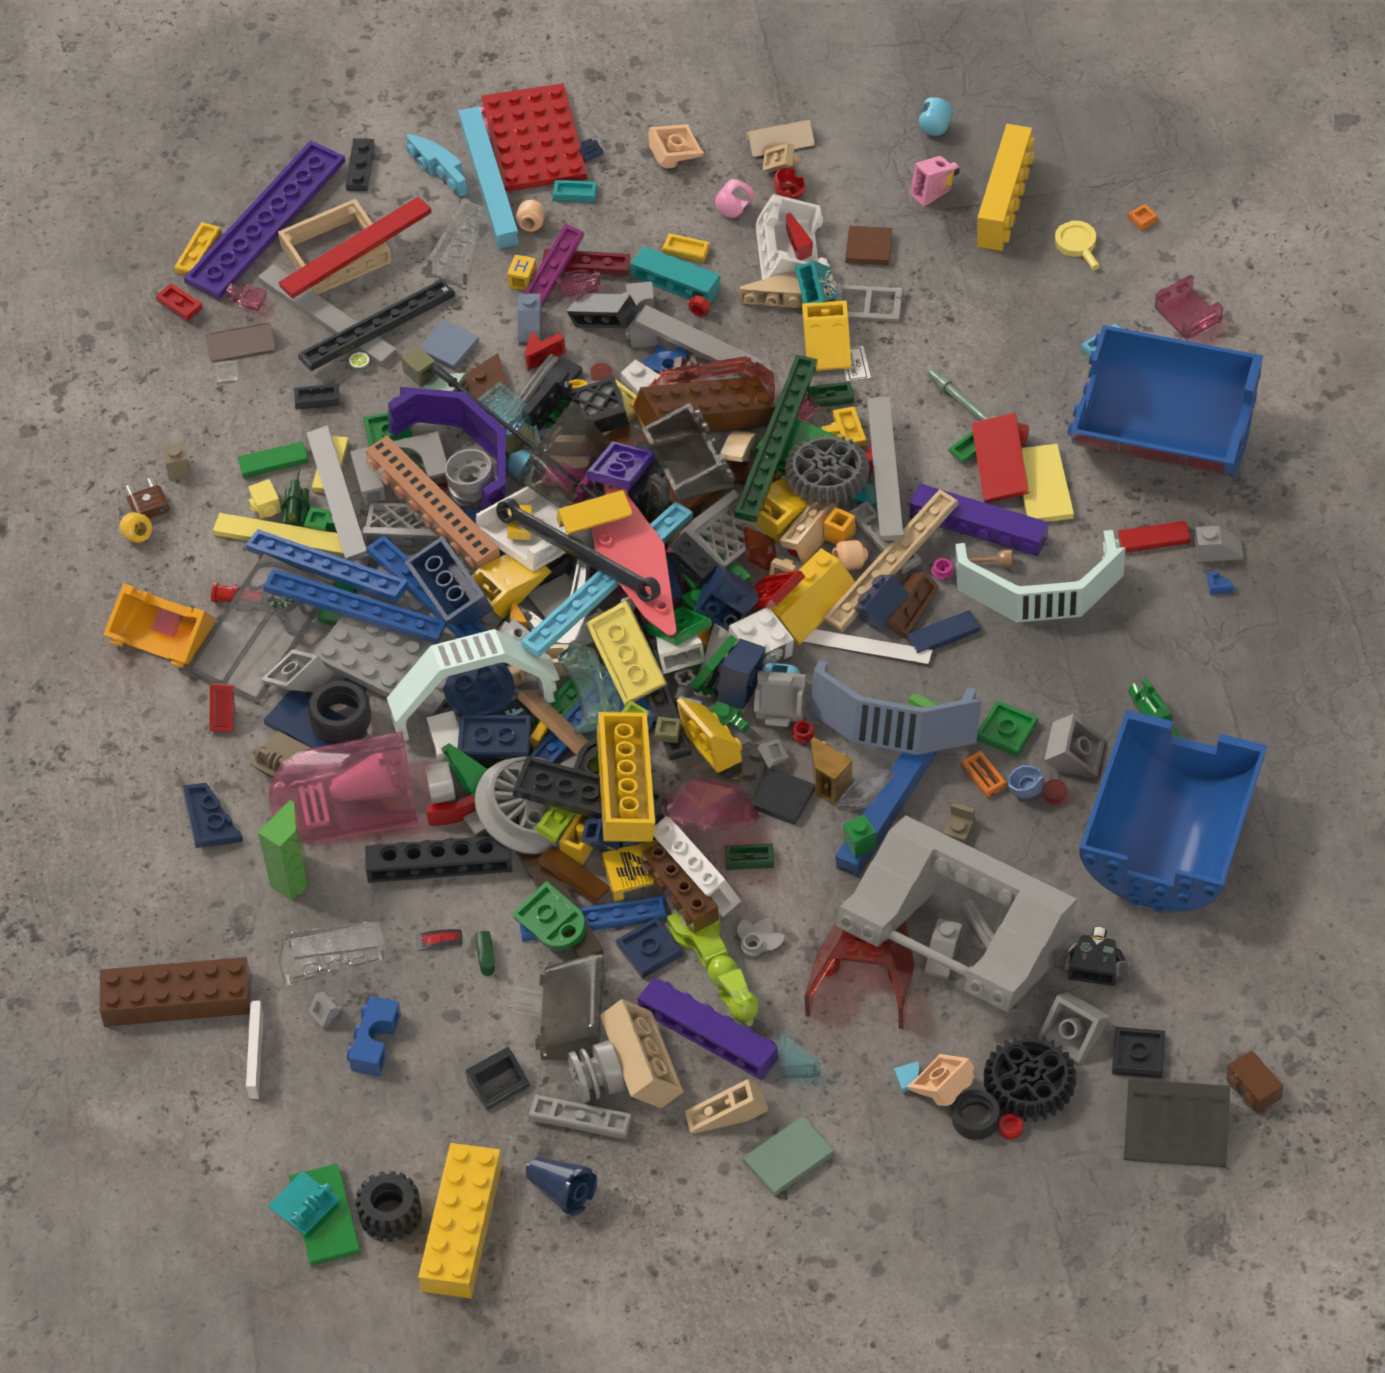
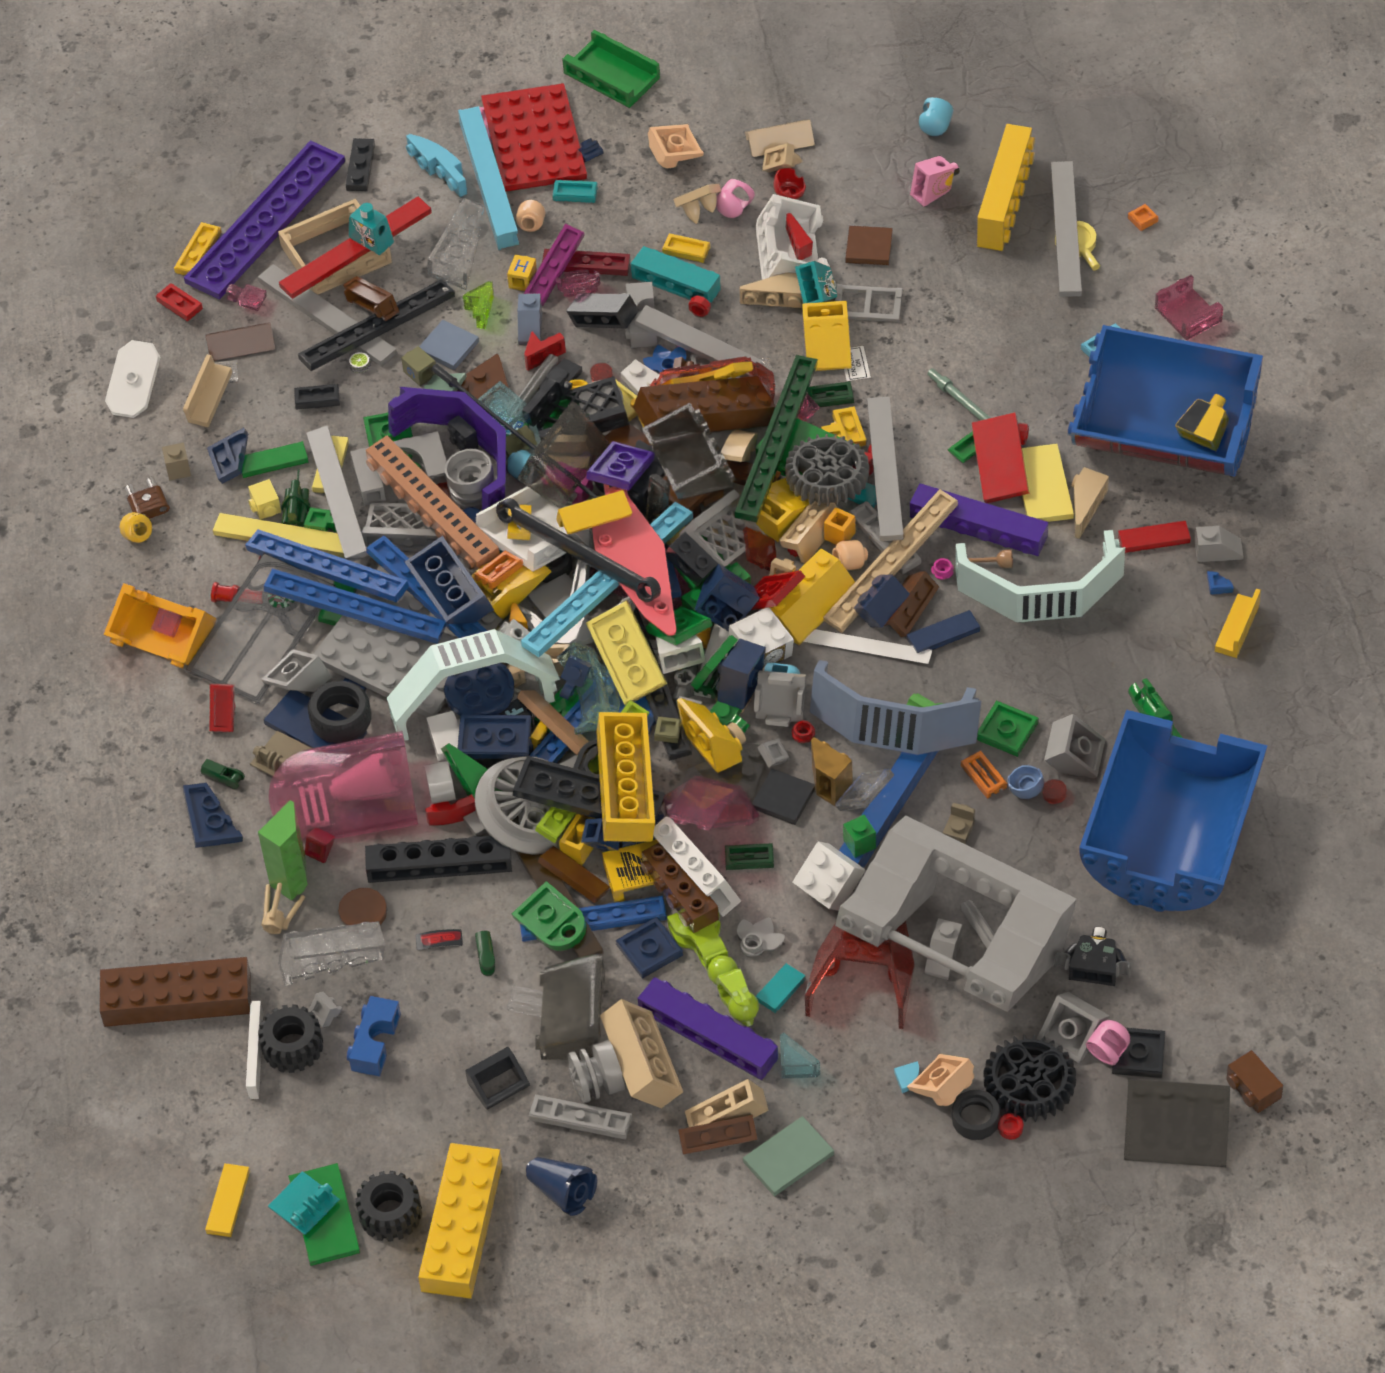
none -> white shield [105,340,161,418]
none -> tan panel [183,354,233,427]
none -> dark green bar [201,759,245,789]
none -> yellow tile [205,1163,250,1237]
none -> dark blue wing [207,428,249,484]
none -> black tyre [258,1004,323,1073]
none -> tan plant [261,883,305,934]
none -> dark red slope [304,828,335,863]
none -> reddish brown tile [338,888,387,933]
none -> reddish brown container [343,276,399,321]
none -> teal torso [349,203,394,255]
none -> black piece [448,415,479,451]
none -> clear neon green slope [463,281,494,329]
none -> orange tile [475,550,523,590]
none -> dark blue plate [560,655,592,700]
none -> green panel [562,30,660,108]
none -> yellow tile [661,362,753,385]
none -> tan tile [674,184,721,224]
none -> reddish brown plate [678,1114,758,1155]
none -> tan tile [727,722,746,745]
none -> teal tile [756,963,806,1013]
none -> white brick [793,841,866,911]
none -> light grey tile [1051,161,1082,297]
none -> tan slope [1072,467,1109,539]
none -> bright pink helmet [1085,1020,1130,1066]
none -> yellow torso [1175,394,1229,451]
none -> yellow panel [1214,589,1261,658]

